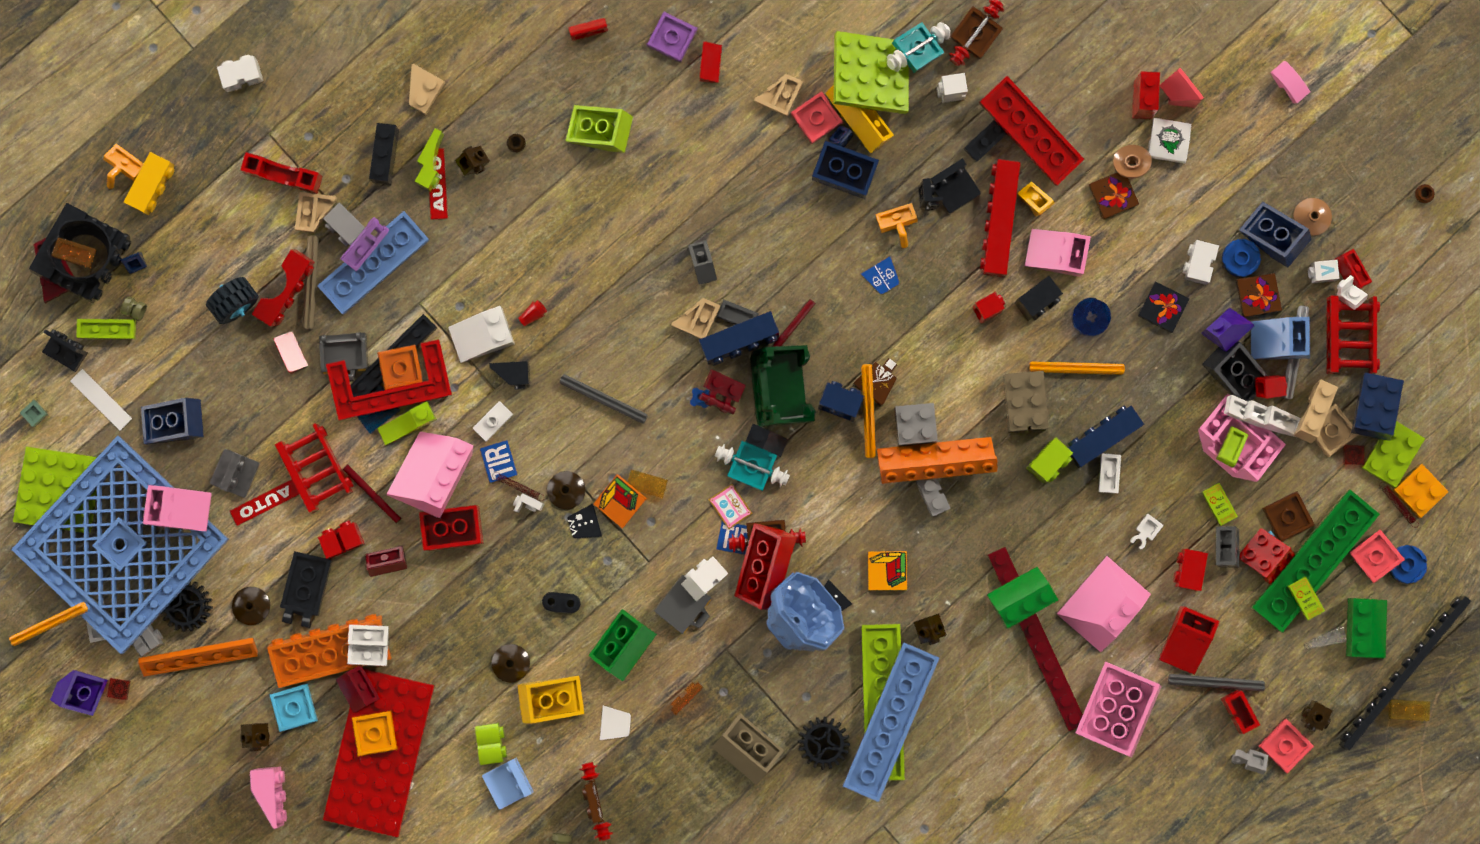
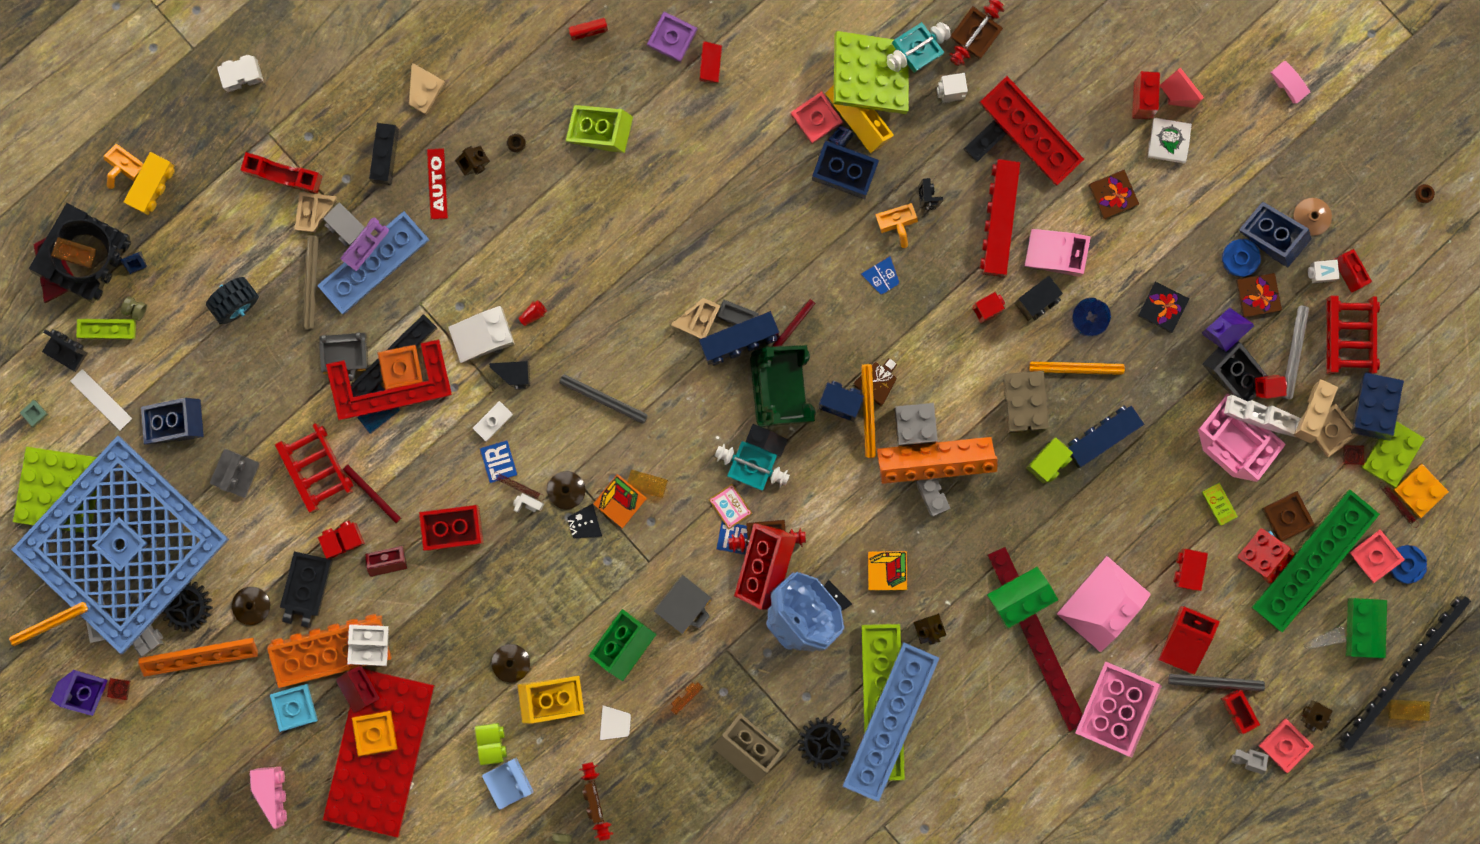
bright pink slope [143,485,212,532] -> none
red sticker [230,479,299,526] -> none
dark brown brick [240,723,270,751] -> none
red arch [252,249,315,327] -> none
slope [273,332,308,374] -> none
lime slope [377,401,437,446] -> none
bright pink slope [387,431,474,518] -> none
lime slope [415,128,444,192] -> none
black plate [542,592,581,613] -> none
white brick [681,557,728,602] -> none
dark grey slope [688,240,717,285] -> none
blue plate [690,388,709,408] -> none
dark red plate [699,369,746,415] -> none
tan wing [754,74,803,117] -> none
black bracket [930,158,981,214] -> none
yellow slope [1017,181,1055,217] -> none
white plate [1098,453,1121,494] -> none
medium nougat dish [1113,145,1152,178] -> none
white plate [1130,514,1163,549] -> none
white brick [1183,240,1219,285] -> none
lime tile [1216,426,1248,468] -> none
dark grey brick [1216,526,1239,568] -> none
medium blue slope [1251,317,1310,360] -> none
lime tile [1288,577,1325,620] -> none
white bracket [1337,275,1368,310] -> none

